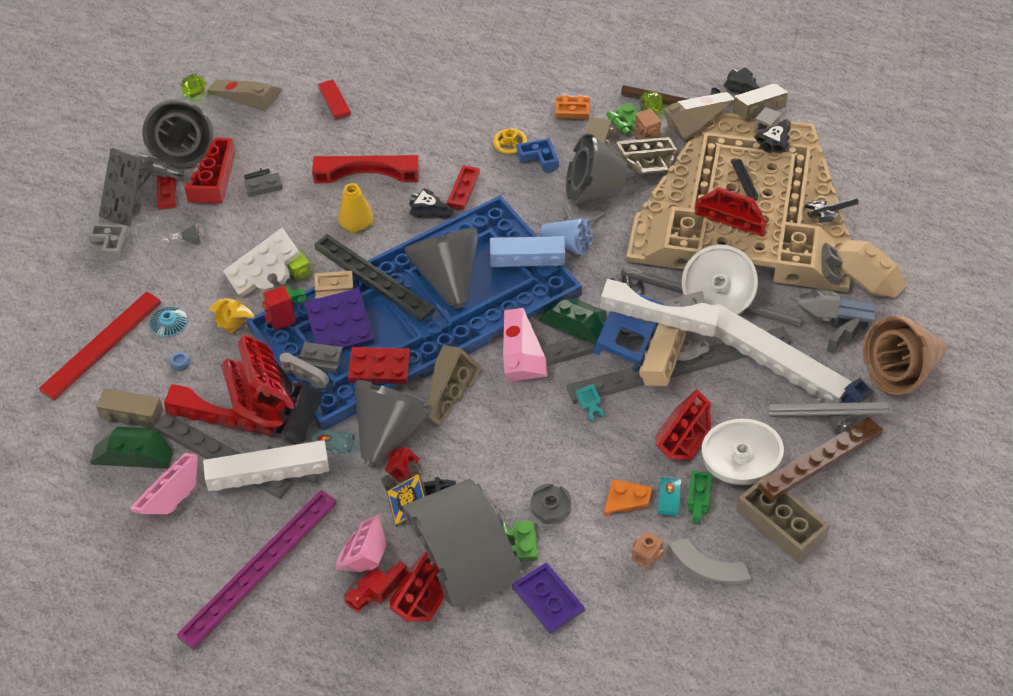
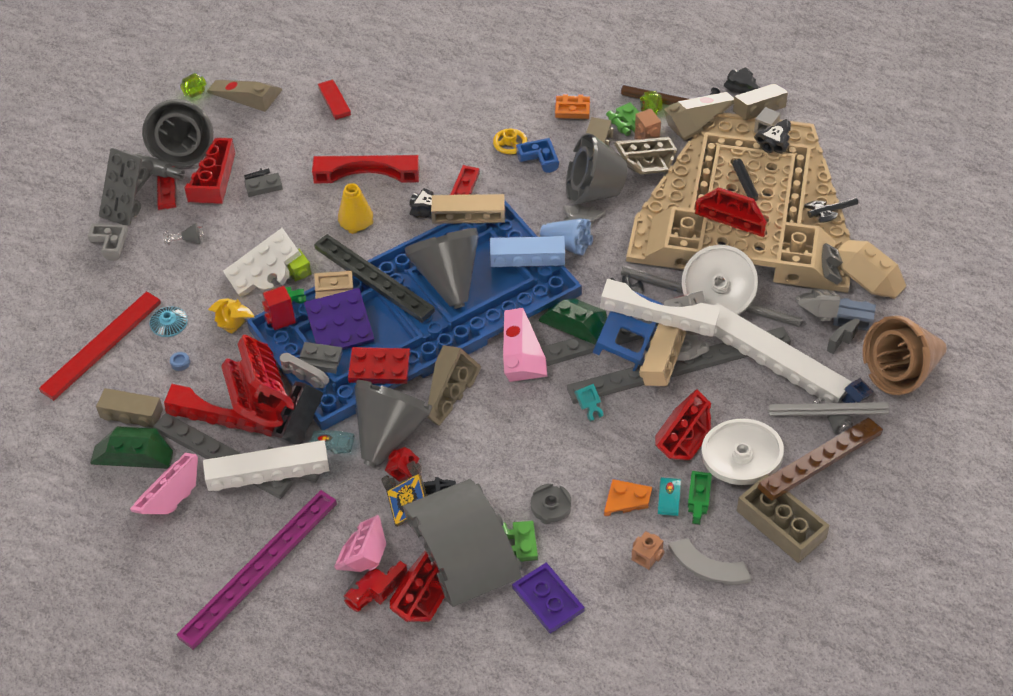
none -> tan brick [431,194,505,224]

